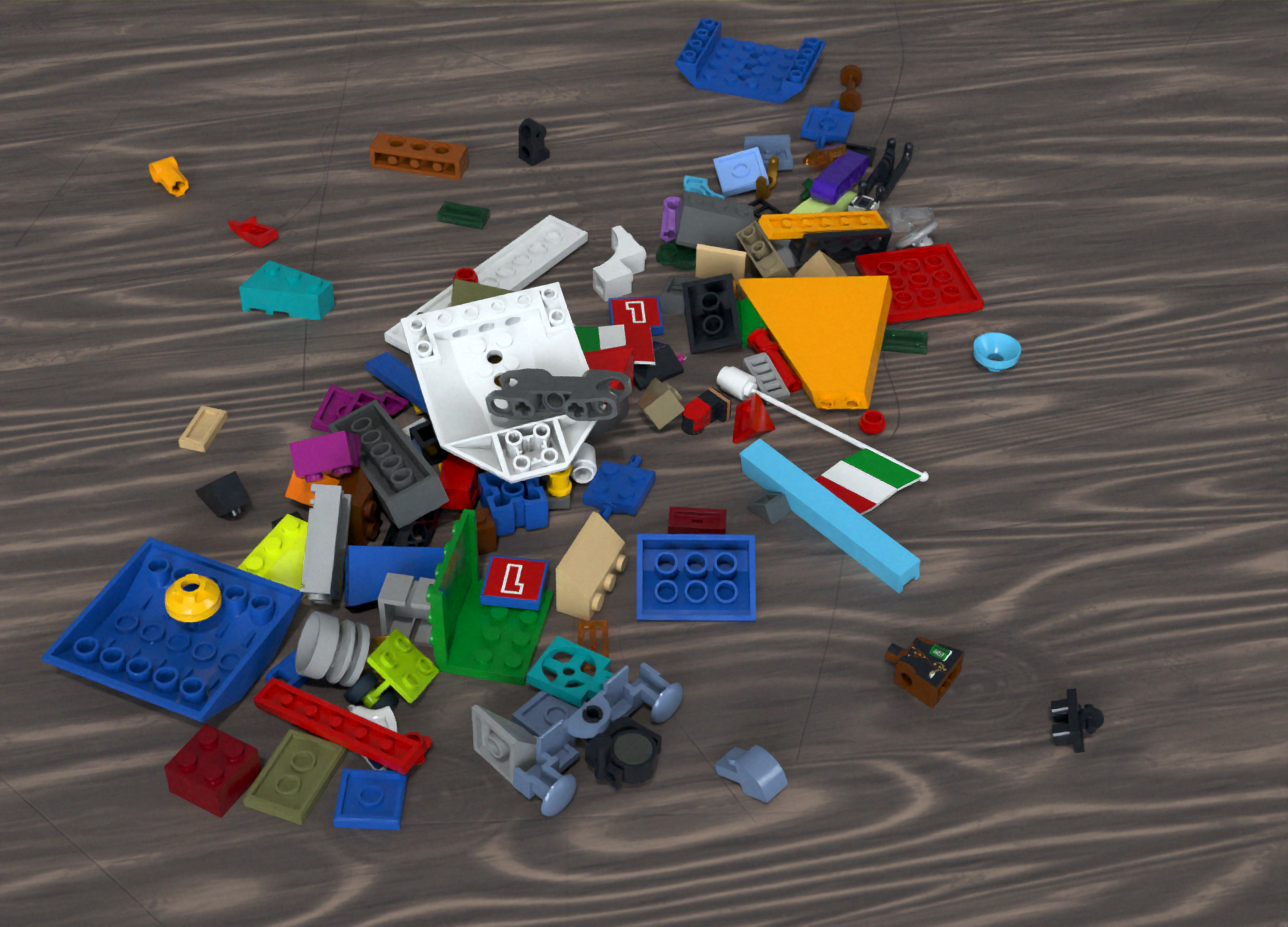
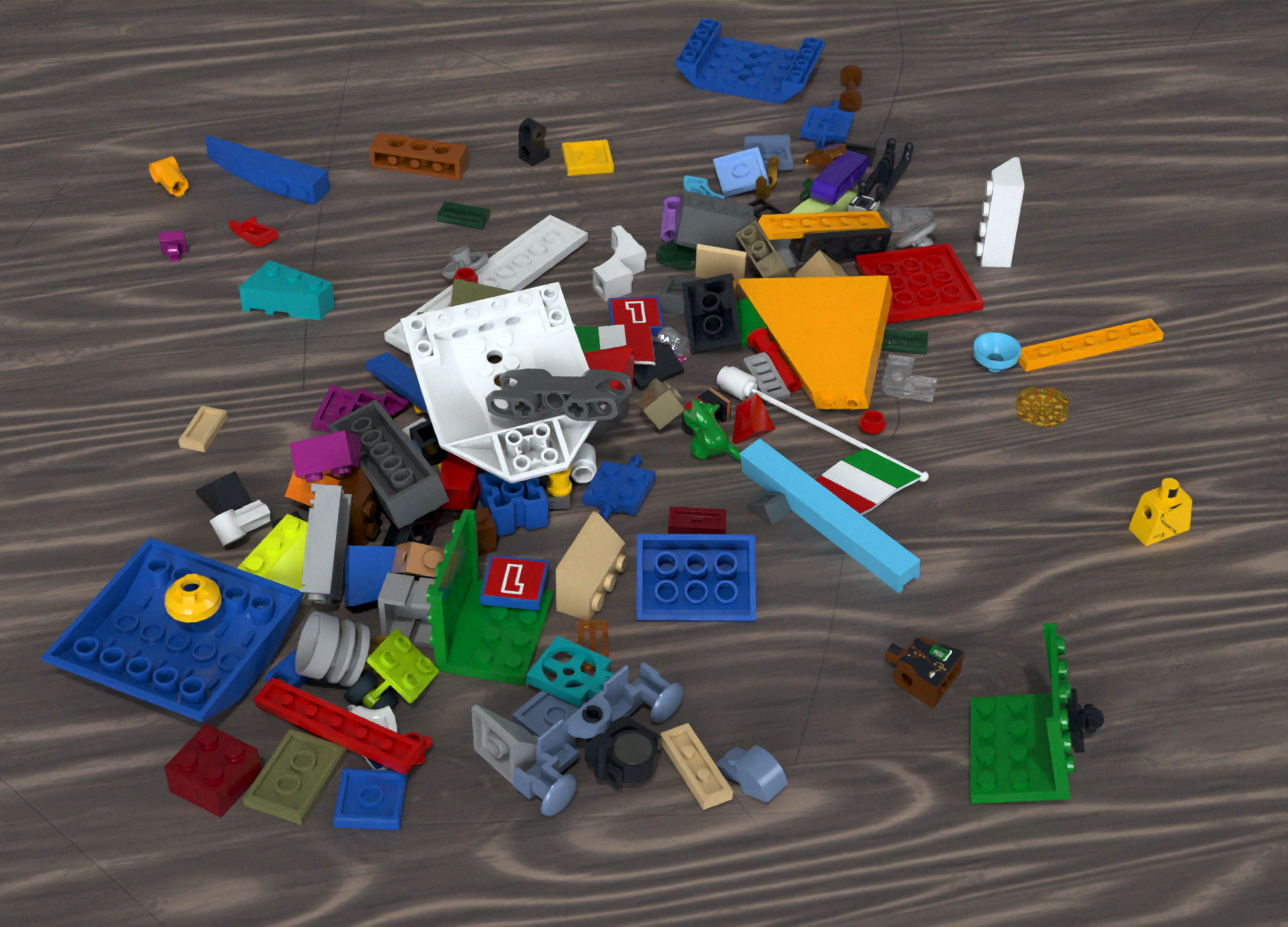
none -> magenta tile [159,231,187,262]
none -> blue slope [205,135,330,205]
none -> white piece [210,500,271,547]
none -> medium nougat torso [391,542,444,580]
none -> light grey piece [442,246,488,279]
none -> yellow tile [562,140,614,176]
none -> clear piece [657,327,690,356]
none -> tan plate [660,723,733,810]
none -> green animal [683,399,741,461]
none -> clear tile [880,354,937,402]
none -> green bracket [970,623,1075,804]
none -> white slope [975,157,1024,267]
none -> clear yellow tile [1015,386,1070,428]
none -> light orange tile [1018,318,1164,372]
none -> yellow torso [1128,478,1192,546]

